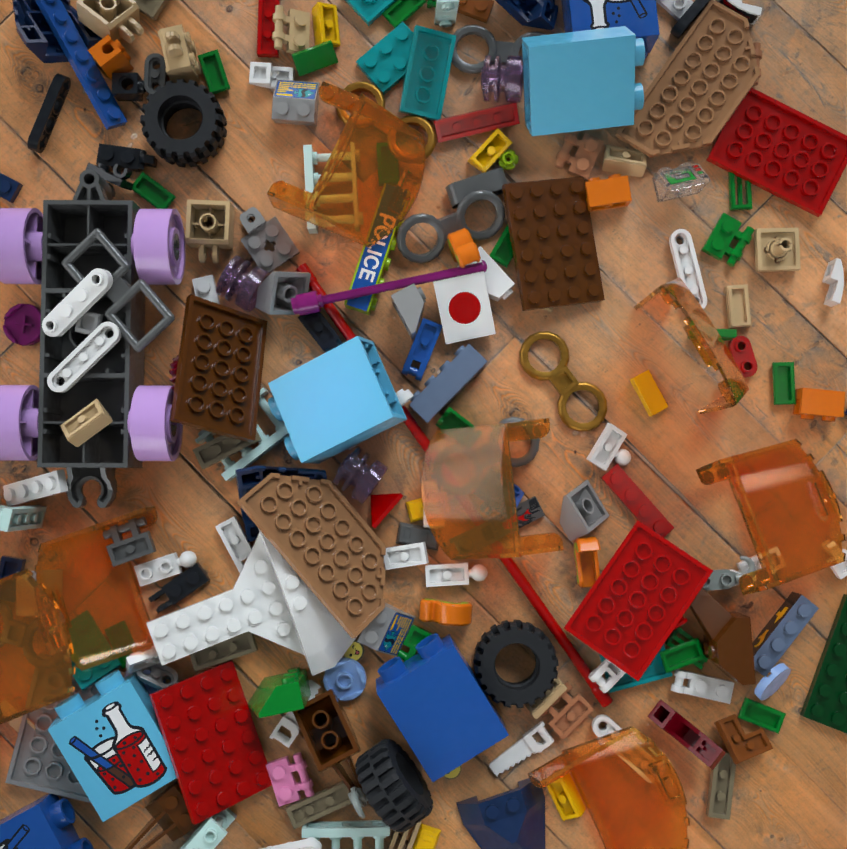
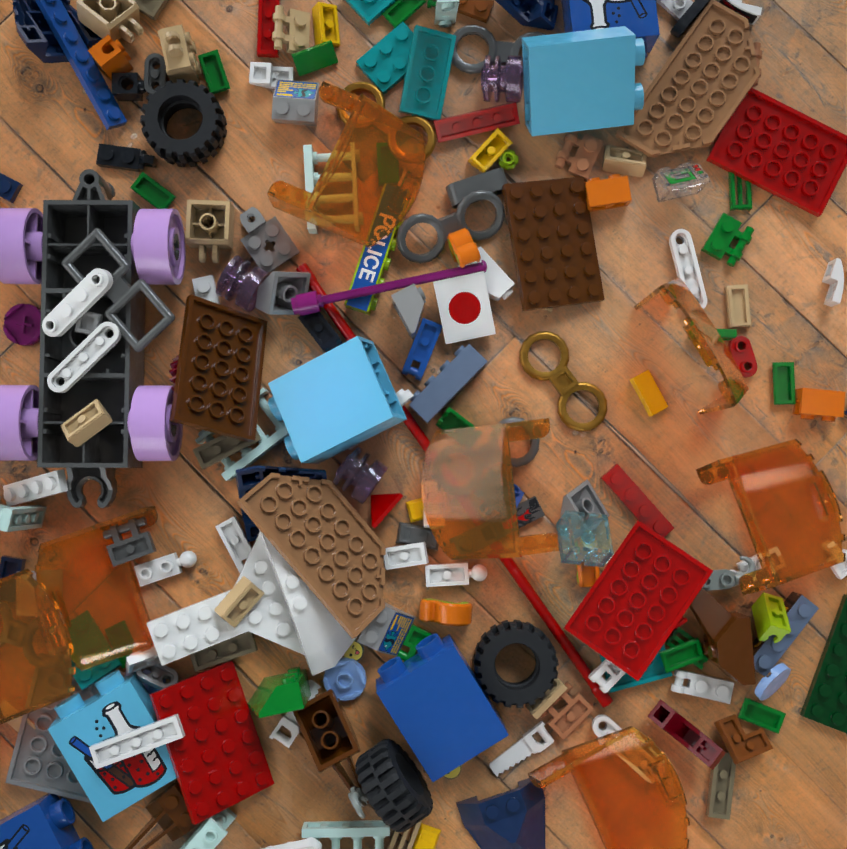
black beam [27,73,71,153] -> none
black plate [86,162,134,191] -> none
black hinge [148,562,210,614] -> none
bright pink plate [266,752,314,807] -> none
dark tan plate [285,781,352,829] -> none
green tile [490,224,513,268] -> none
yellow slope [544,770,586,821] -> none
white plate [586,423,631,471] -> none
tan plate [754,228,801,272] -> none
none -> white plate [89,714,185,769]
none -> tan slope [215,576,265,628]
none -> clear light blue piece [556,510,614,567]
none -> lime hinge [751,592,791,643]

